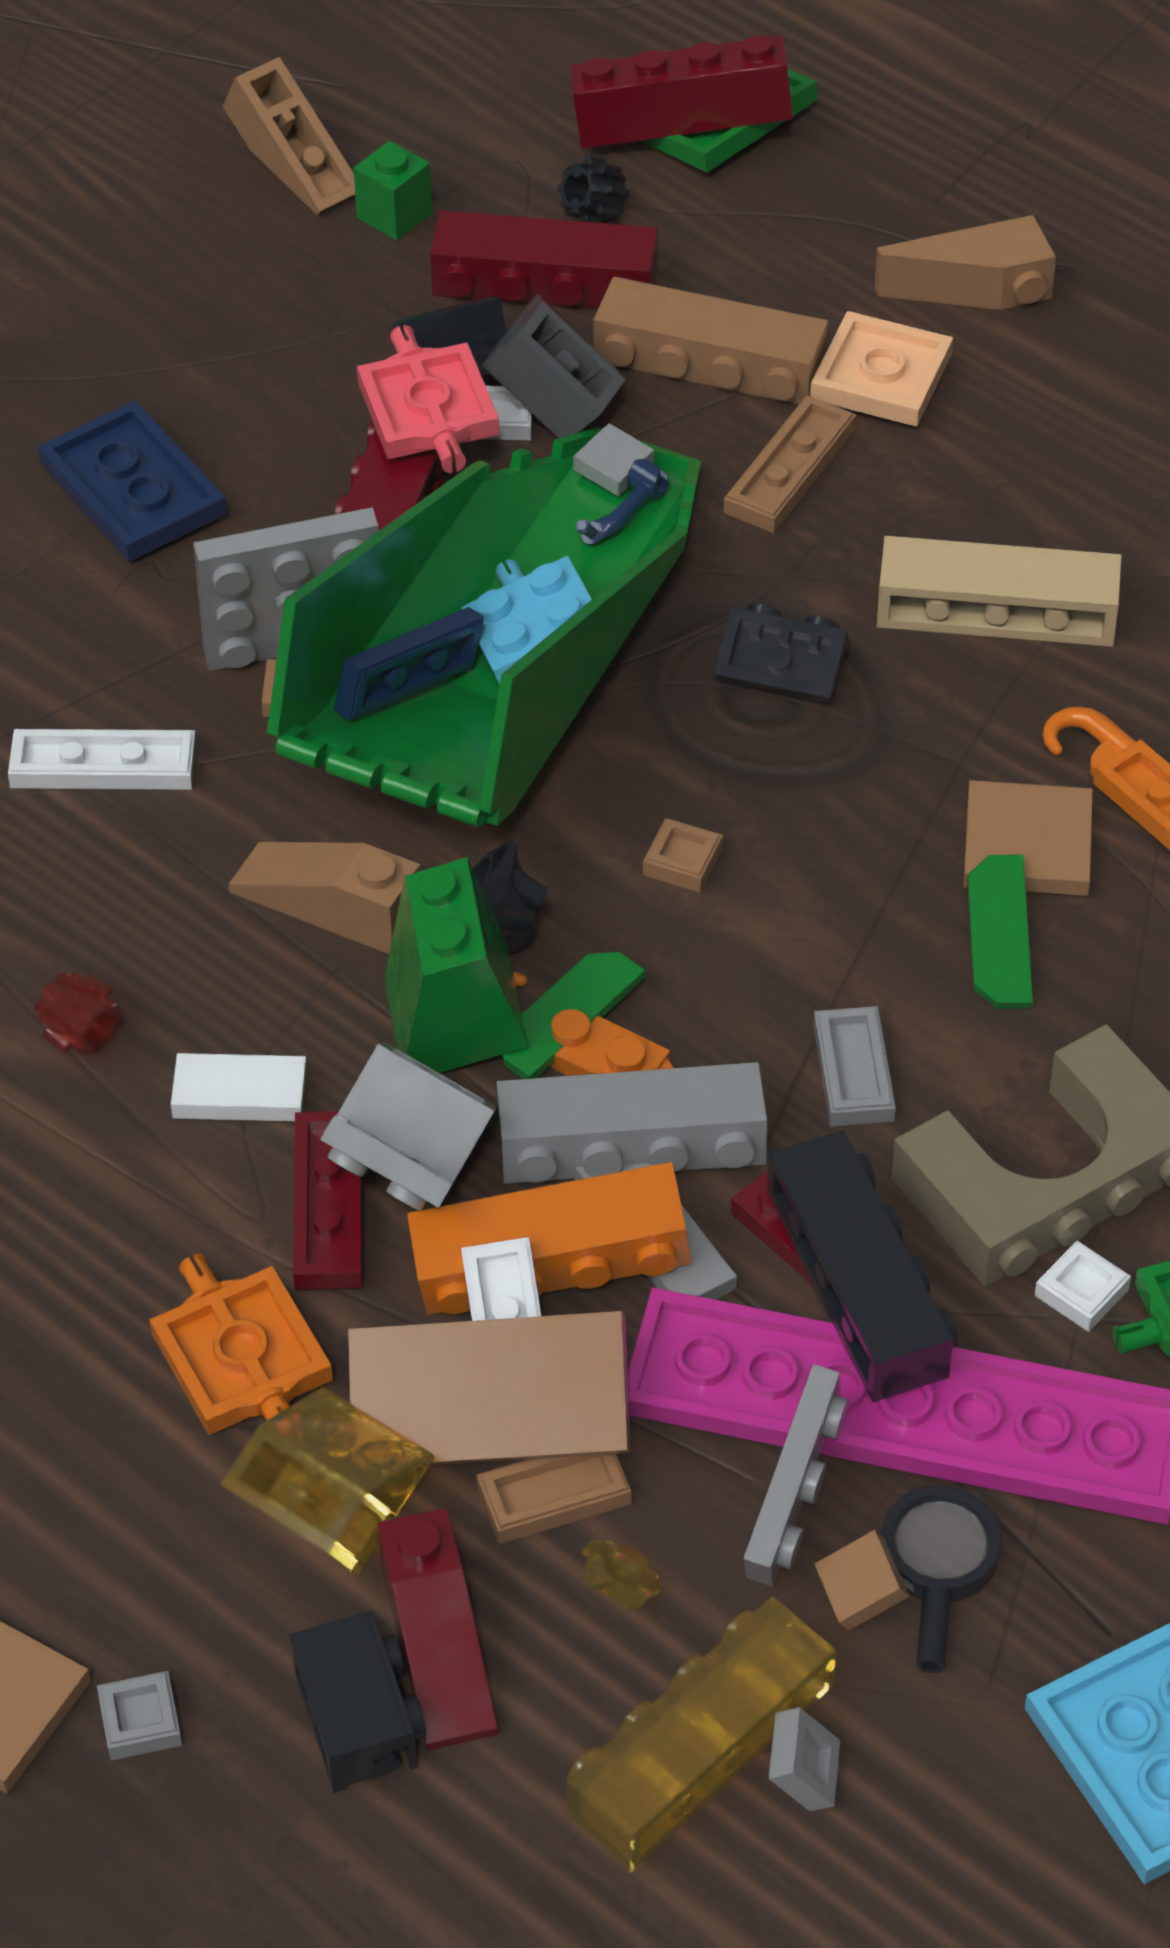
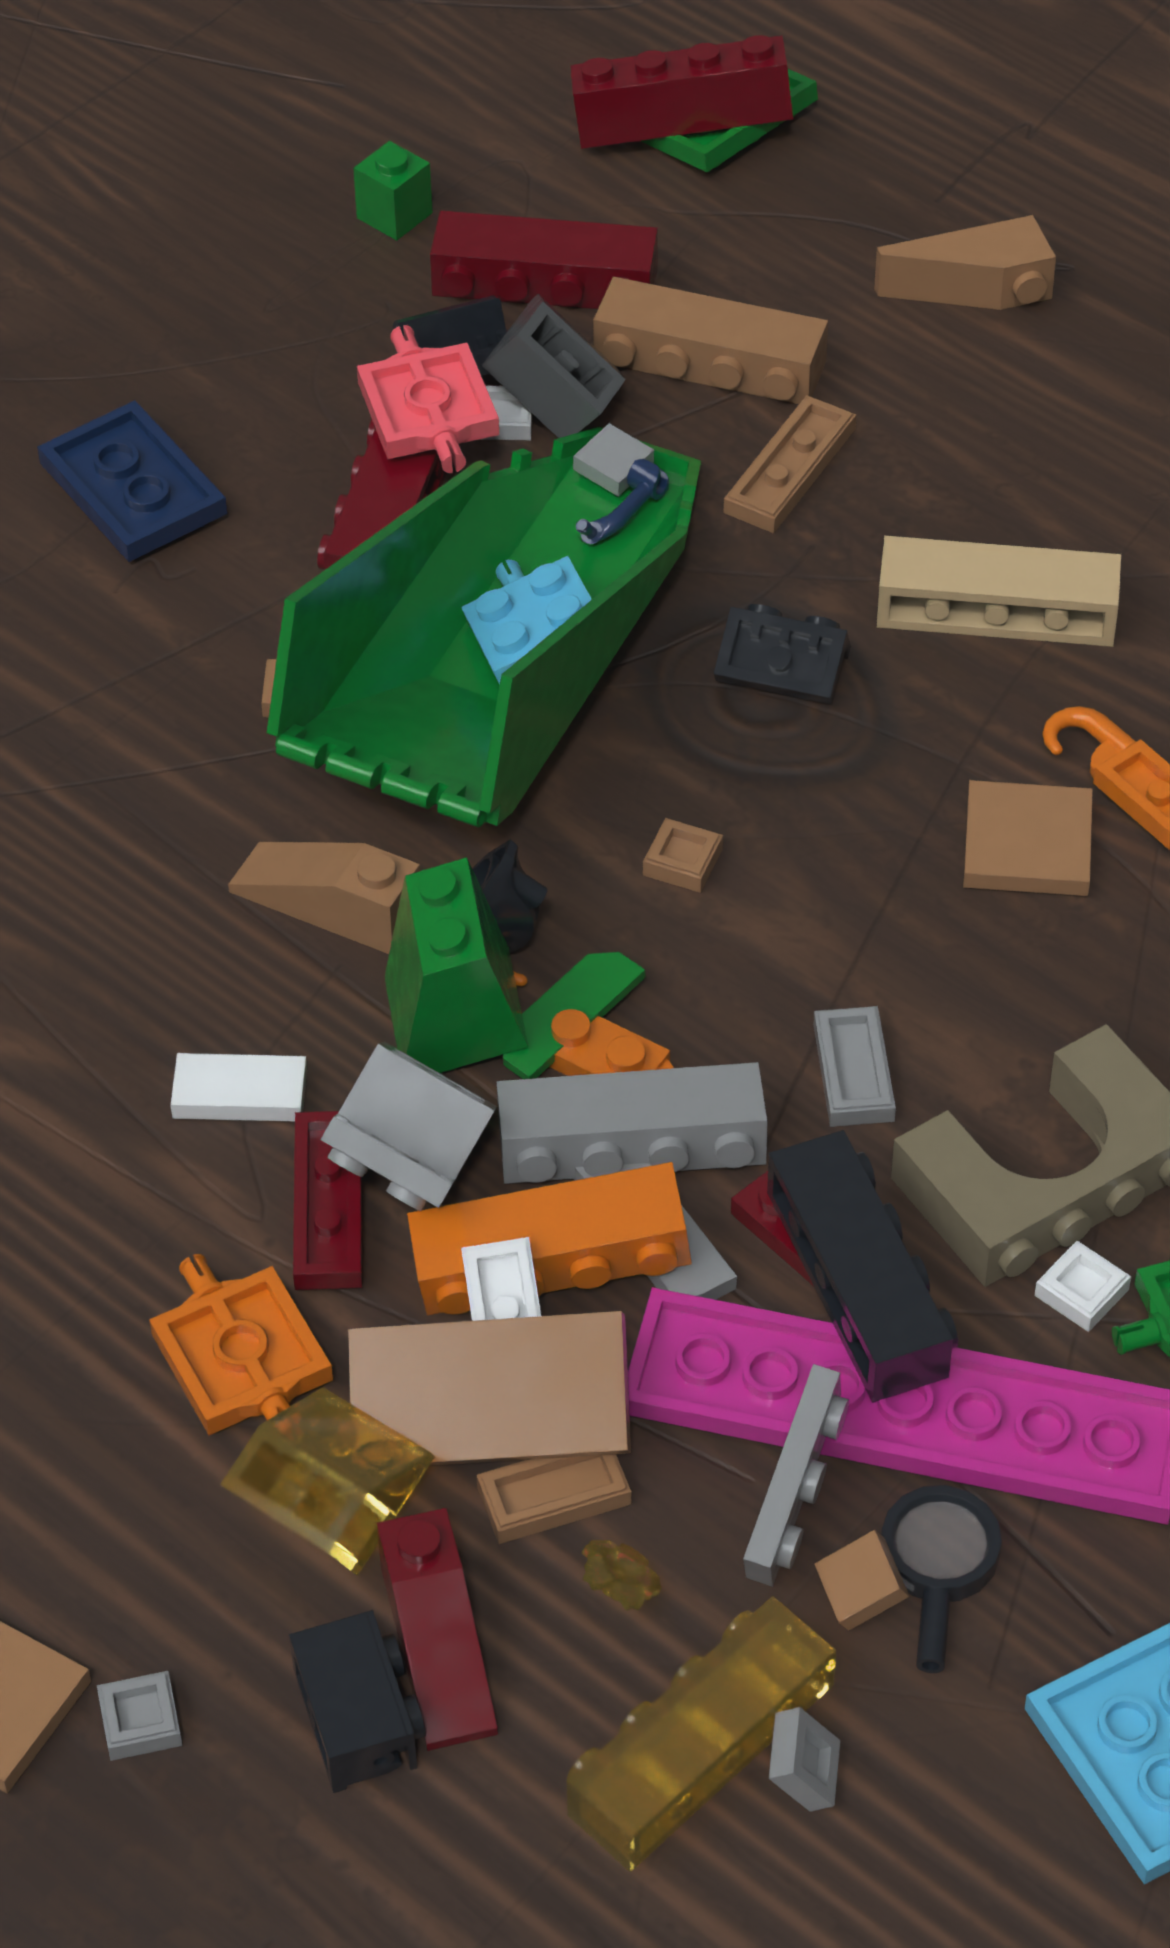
white tile [8,729,197,790] -> none
clear red gear [34,972,121,1053] -> none
light grey plate [193,507,379,671] -> none
medium nougat slope [222,57,355,216] -> none
dark blue tile [334,607,484,721] -> none
black gear [557,156,630,223] -> none
light nougat plate [810,311,954,427] -> none
green piece [967,854,1033,1009] -> none

